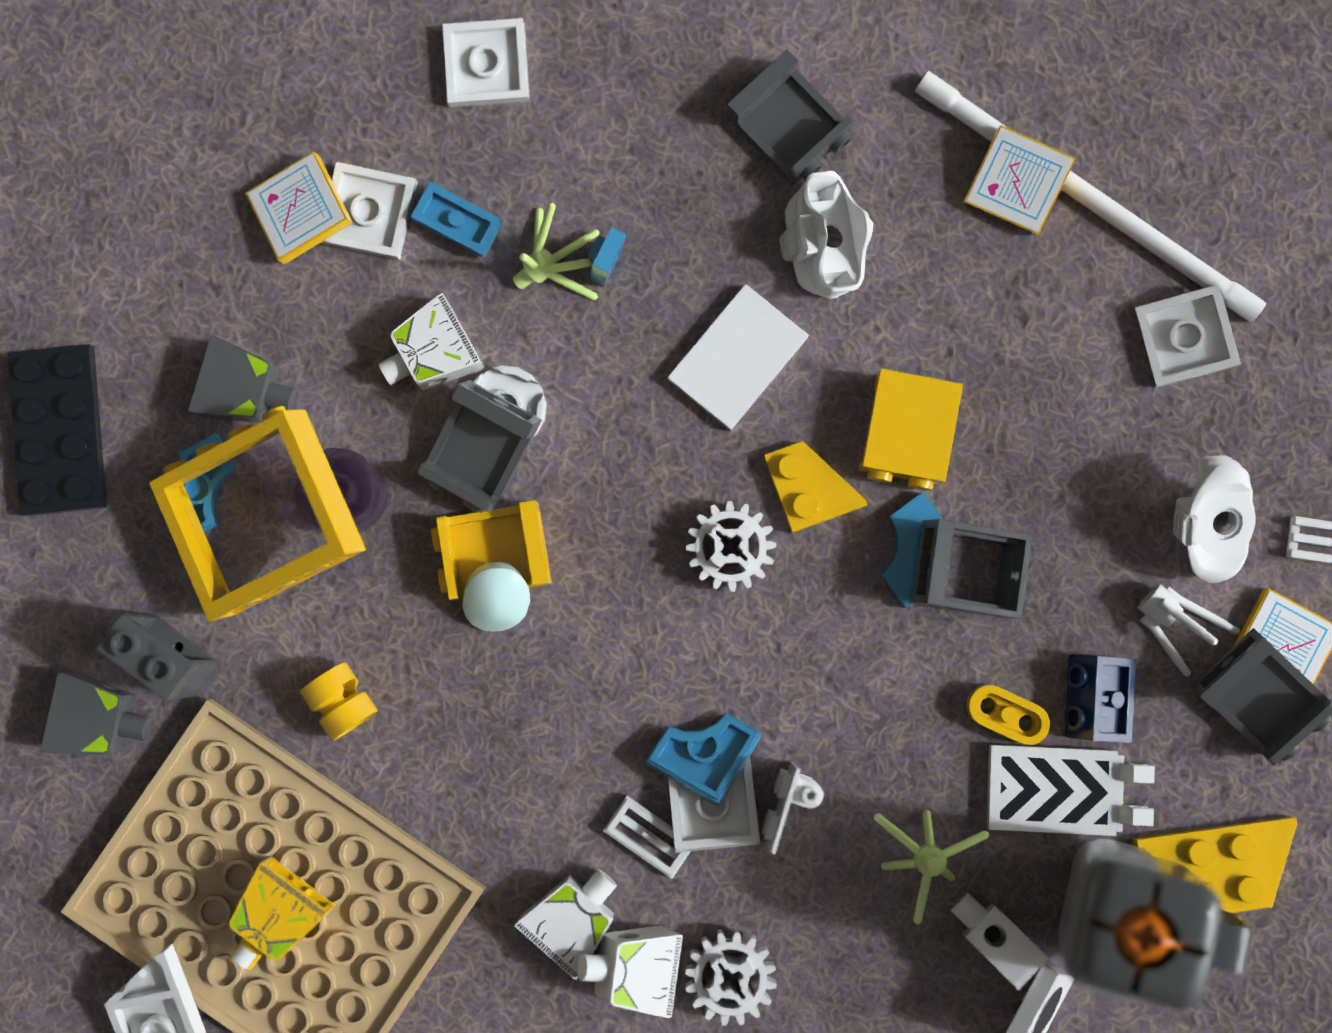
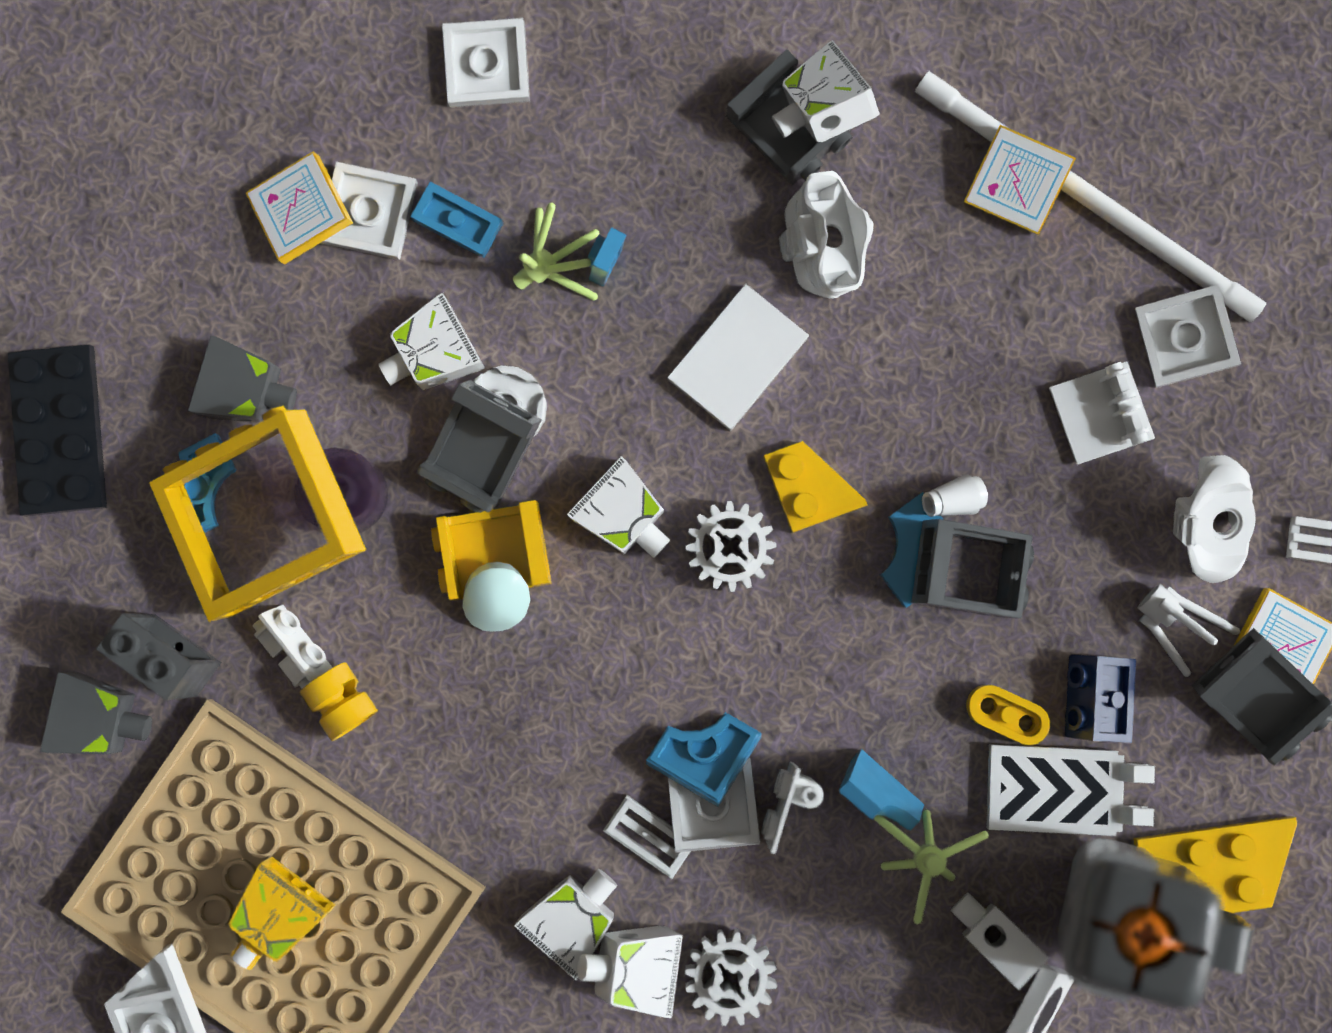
yellow panel [858,368,963,491] -> none
none -> white hinge [253,605,333,689]
none -> white torso [567,456,670,558]
none -> white torso [772,40,880,142]
none -> dark azure tile [839,749,924,831]
none -> white cone [922,474,988,517]
none -> white hinge [1049,361,1155,465]

